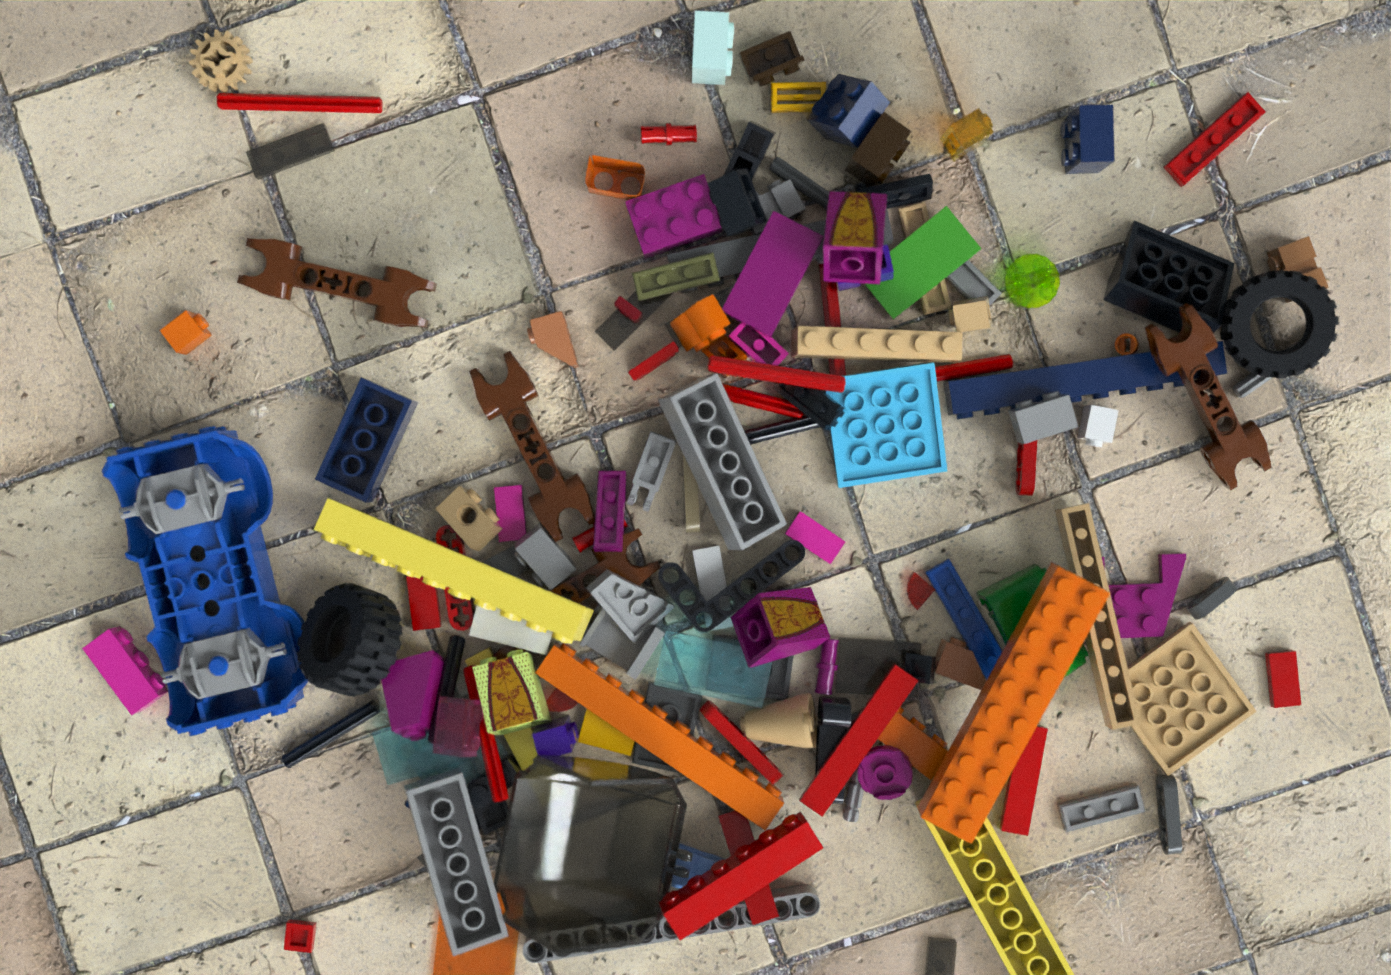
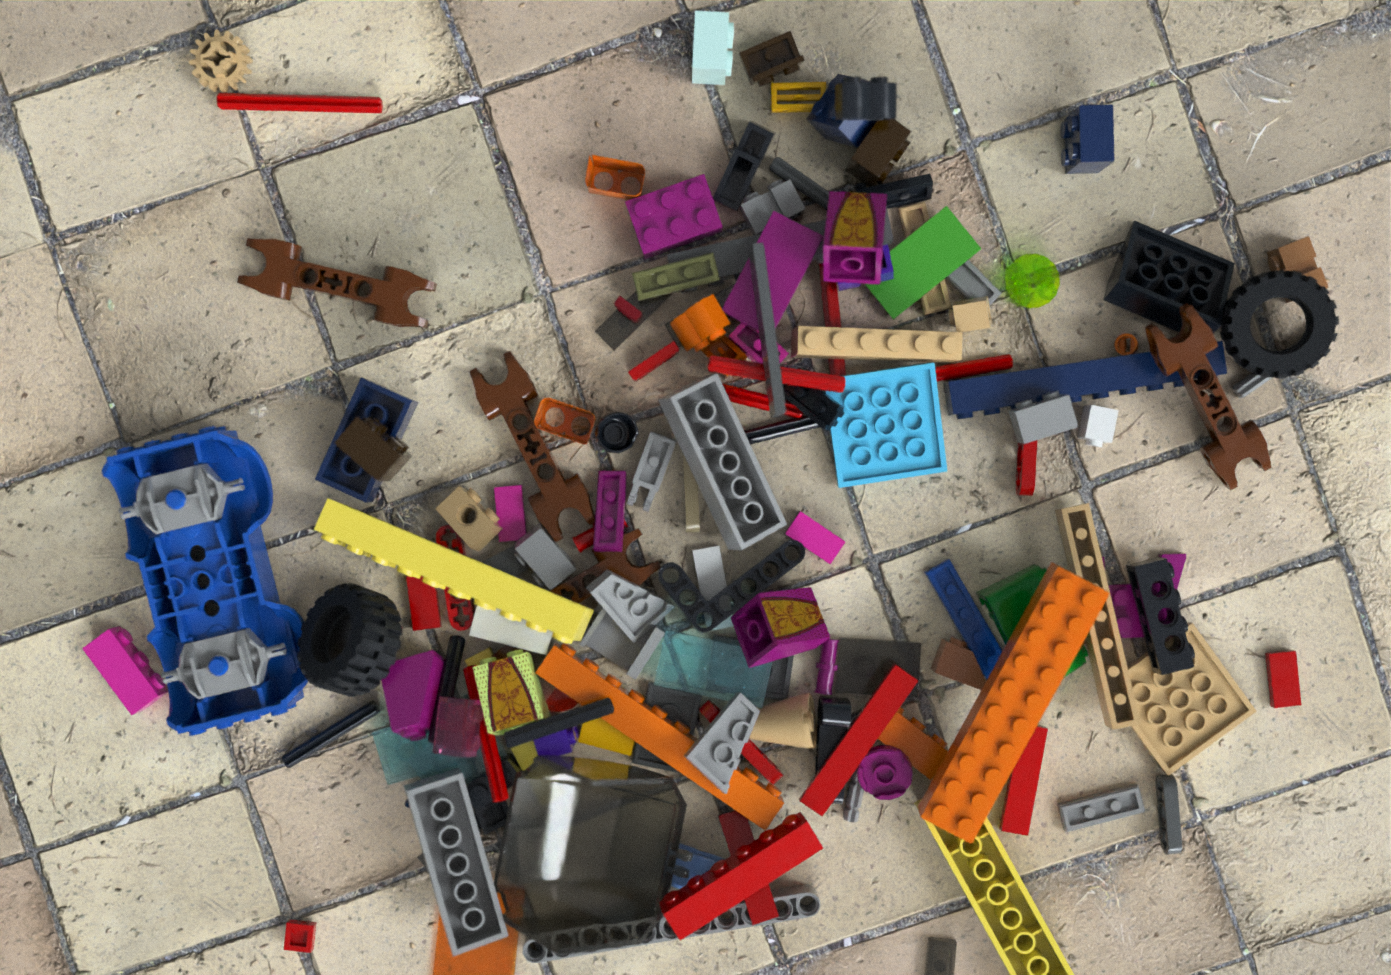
orange brick [159,310,212,355] -> none
clear smoke tile [246,123,335,180] -> none
nougat slope [527,311,579,368] -> none
red pin [641,123,697,146] -> none
black brick [707,169,767,236] -> none
black tile [905,653,936,684] -> none
clear red tile [907,571,935,611] -> none
clear yellow brick [940,108,993,162] -> none
red tile [1163,92,1266,187] -> none
dark grey beam [1186,577,1237,620] -> none
none -> dark brown brick [334,417,412,482]
none -> black axle [504,697,614,748]
none -> orange piece [534,398,597,445]
none -> black hair [595,411,639,454]
none -> light grey wing [684,692,760,794]
none -> dark grey tile [748,243,786,418]
none -> black brick [835,77,897,120]
none -> black brick [1126,557,1195,675]

